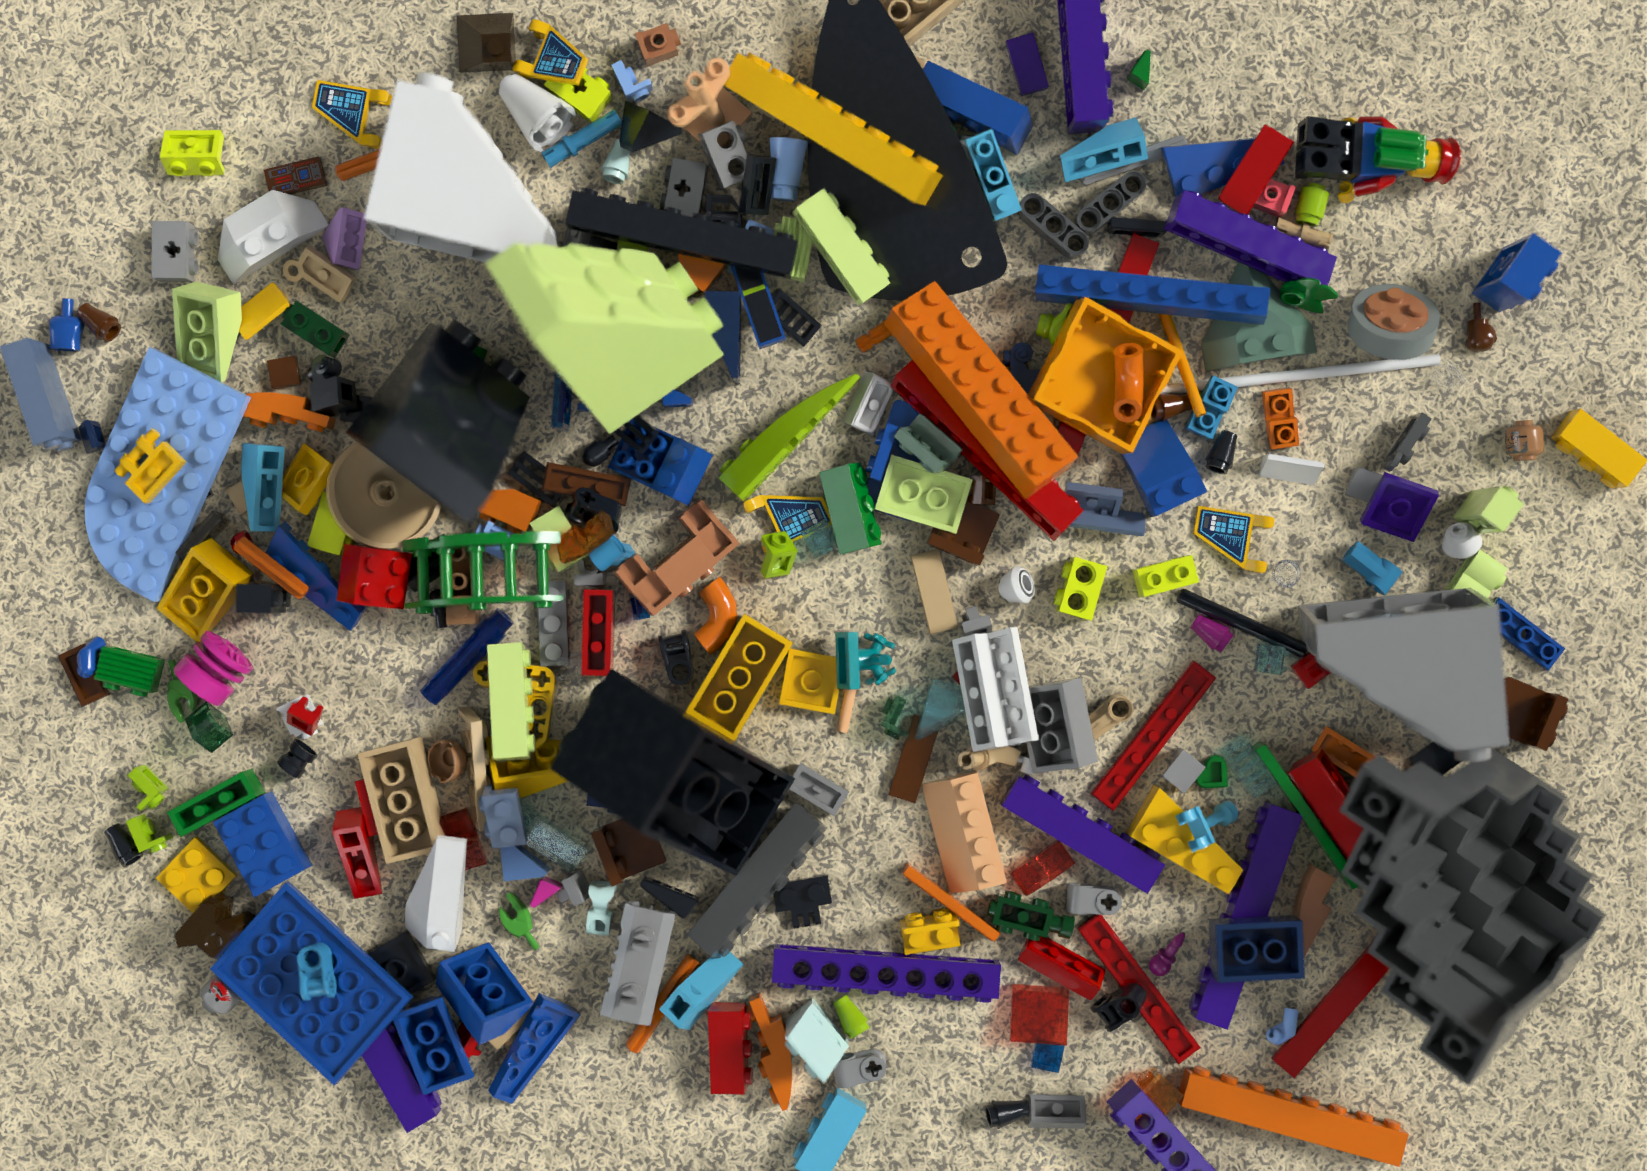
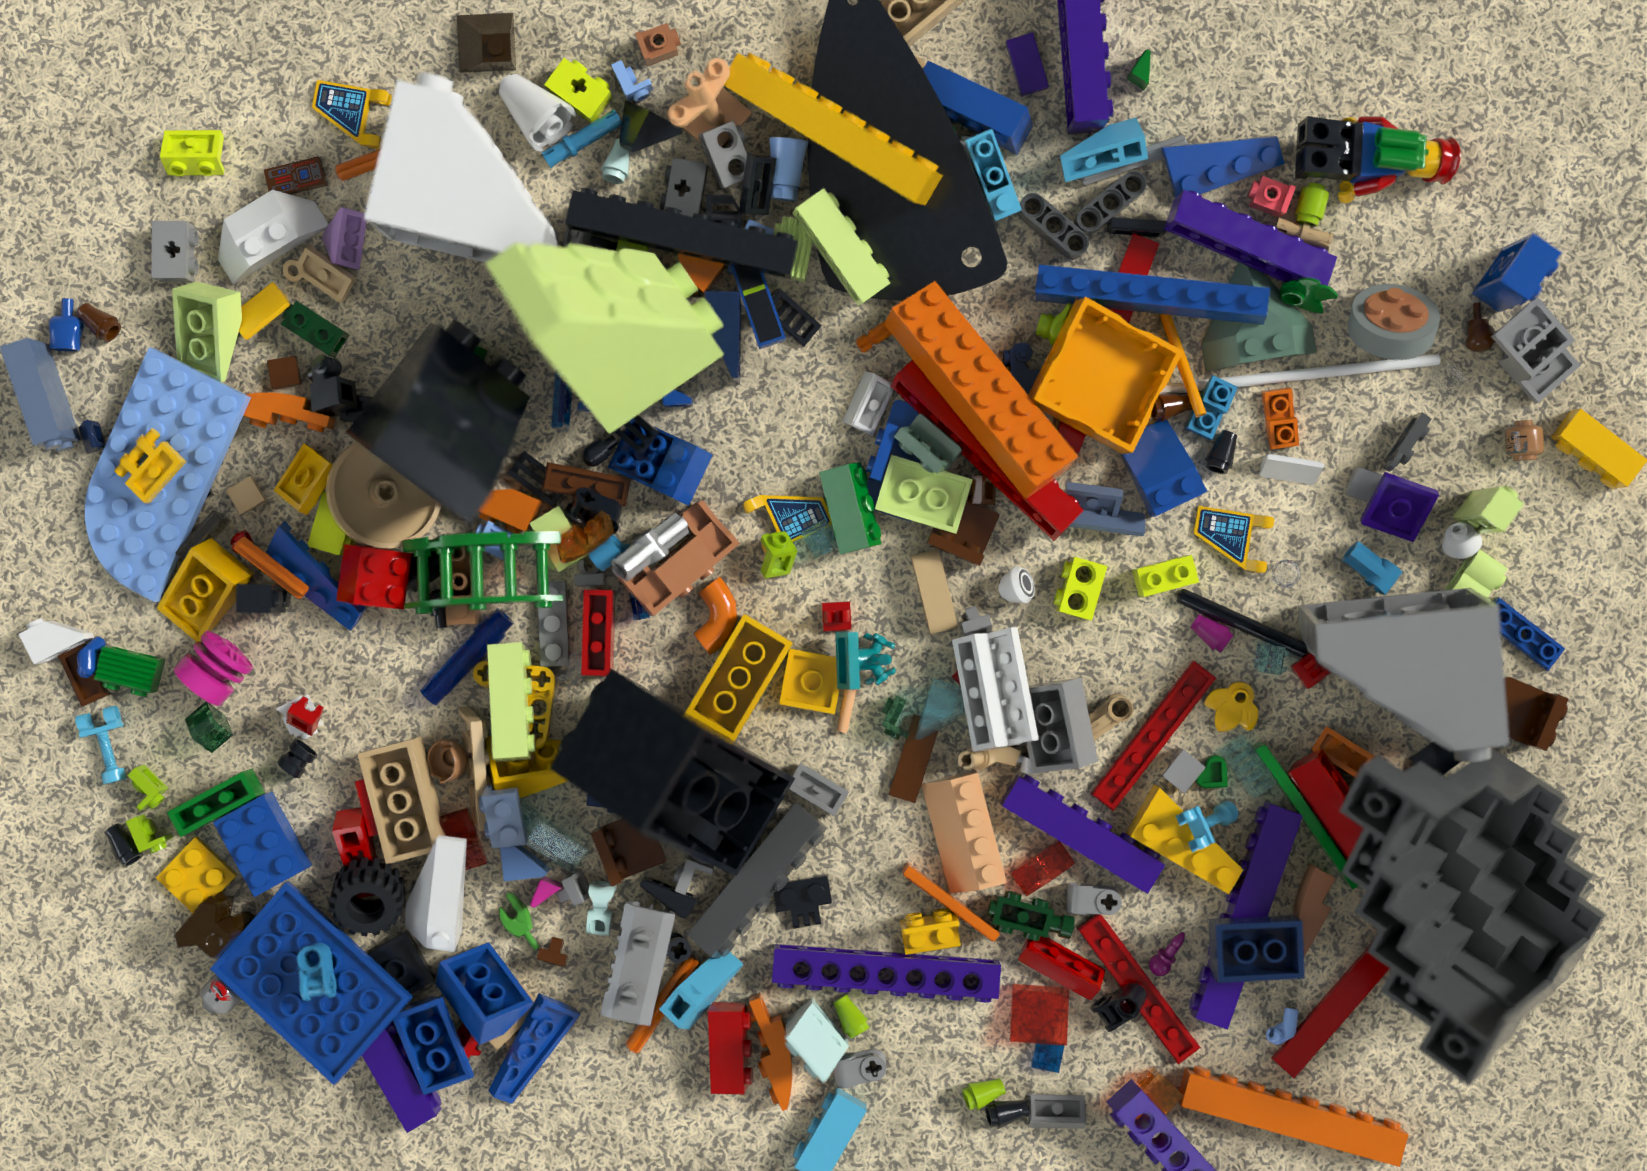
bright green hand [167,659,198,723] -> none
medium azure slope [241,443,285,532] -> none
flag [512,19,588,86] -> none
black piece [658,629,694,685] -> none
lime wedge [719,374,860,502] -> none
orange cylinder [1113,343,1143,422] -> none
red slope [1218,124,1294,215] -> none
none -> white slope [18,618,94,665]
none -> medium azure bar [75,705,127,785]
none -> black tyre [329,857,405,936]
none -> reddish brown tile [537,937,569,968]
none -> light grey piece [611,513,689,581]
none -> black bush [666,932,691,963]
none -> light grey bracket [672,856,714,895]
none -> red tile [822,601,852,631]
none -> lime cone [962,1078,1006,1111]
none -> yellow plate [1204,681,1259,732]
none -> light grey bracket [1491,297,1581,404]

